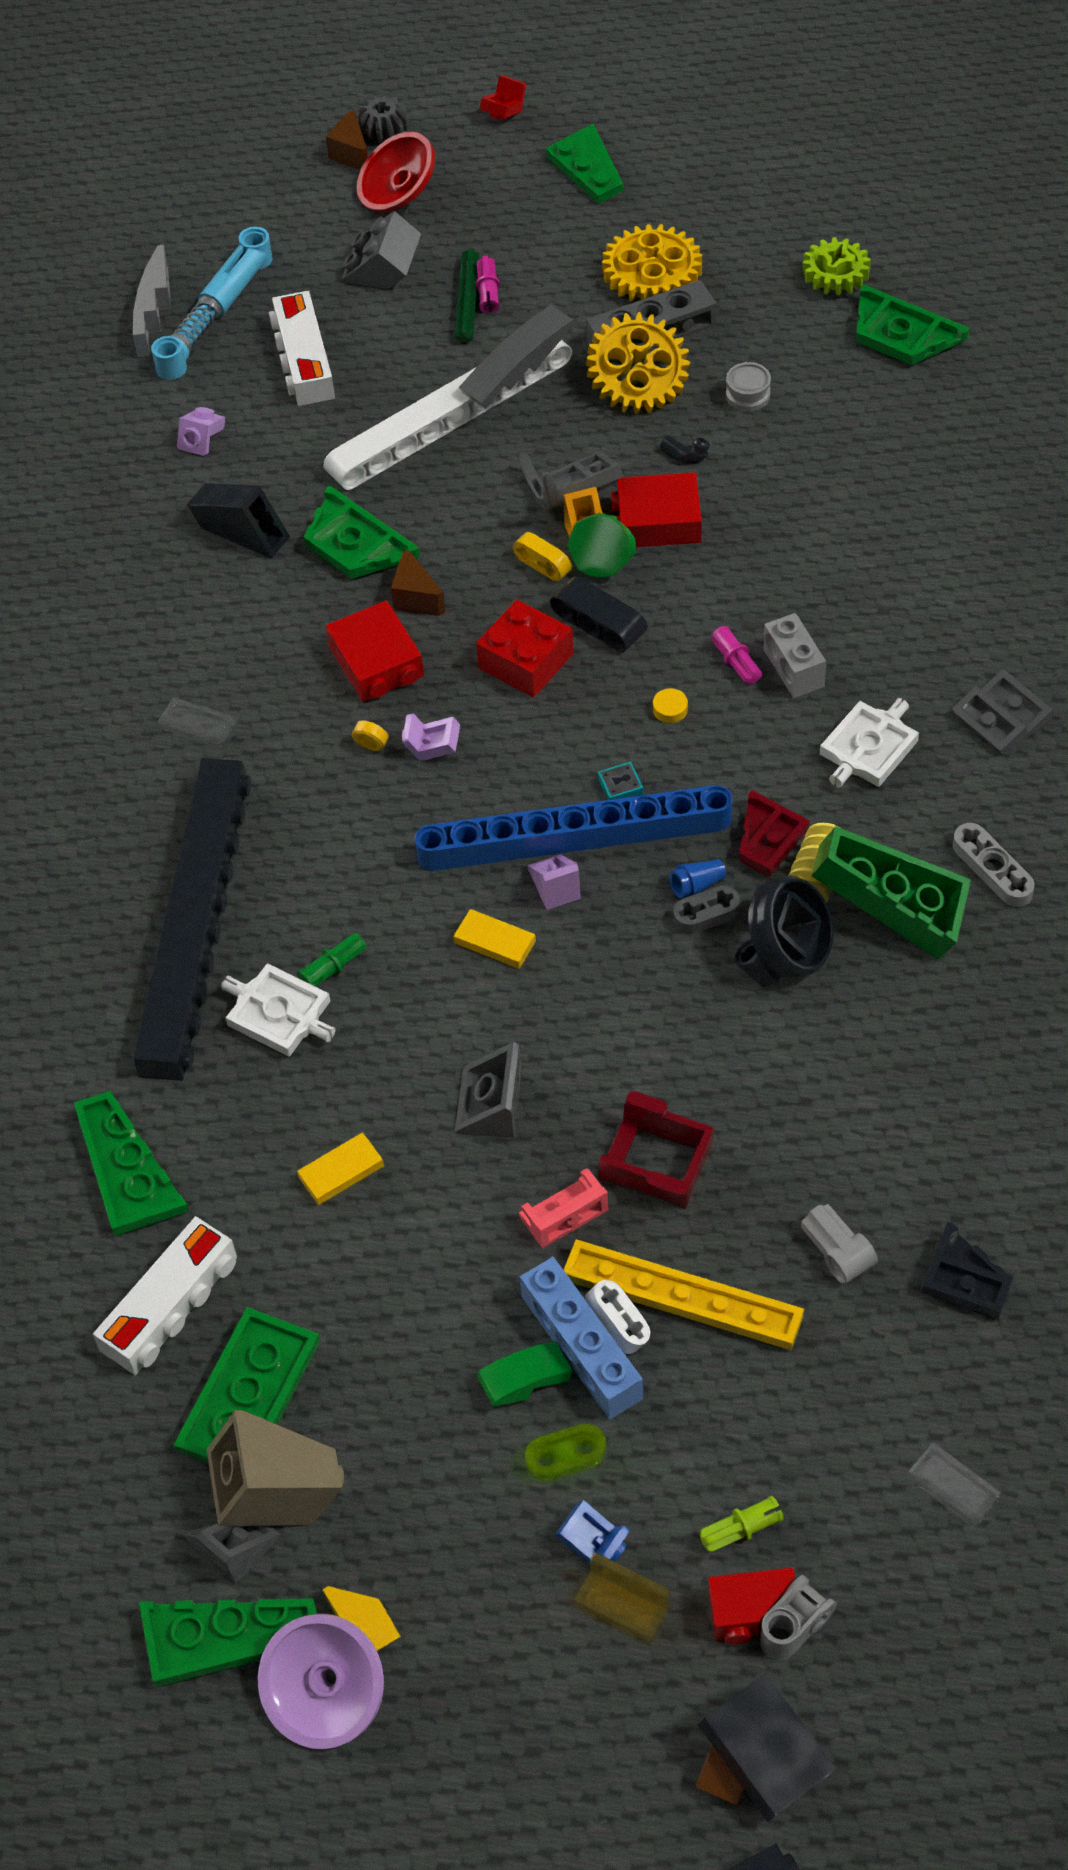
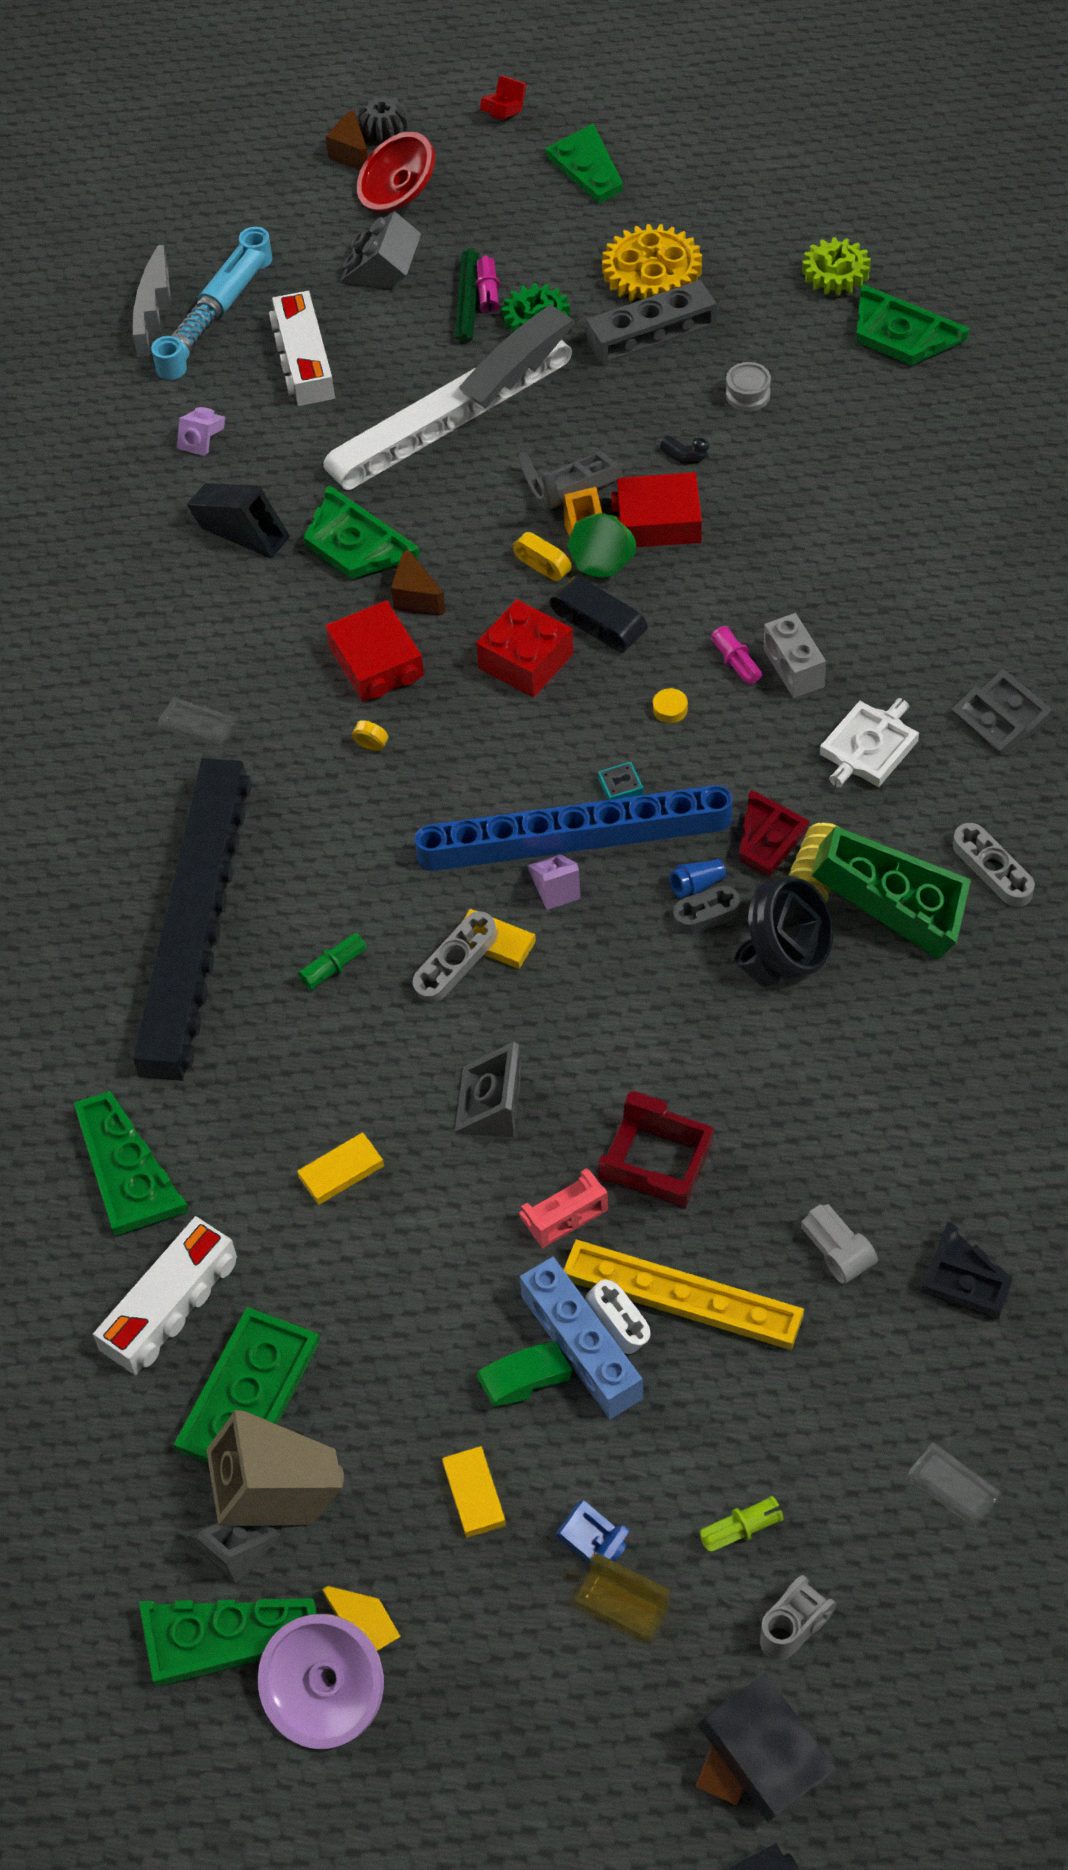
white plate [221,963,335,1057] -> none
lavender bracket [402,713,460,761] -> none
clear neon green plate [525,1423,606,1481] -> none
yellow gear [586,312,690,414] -> none
red slope [708,1567,795,1645] -> none
none -> light grey beam [413,912,498,1002]
none -> yellow tile [442,1446,506,1538]
none -> green gear [502,283,570,333]

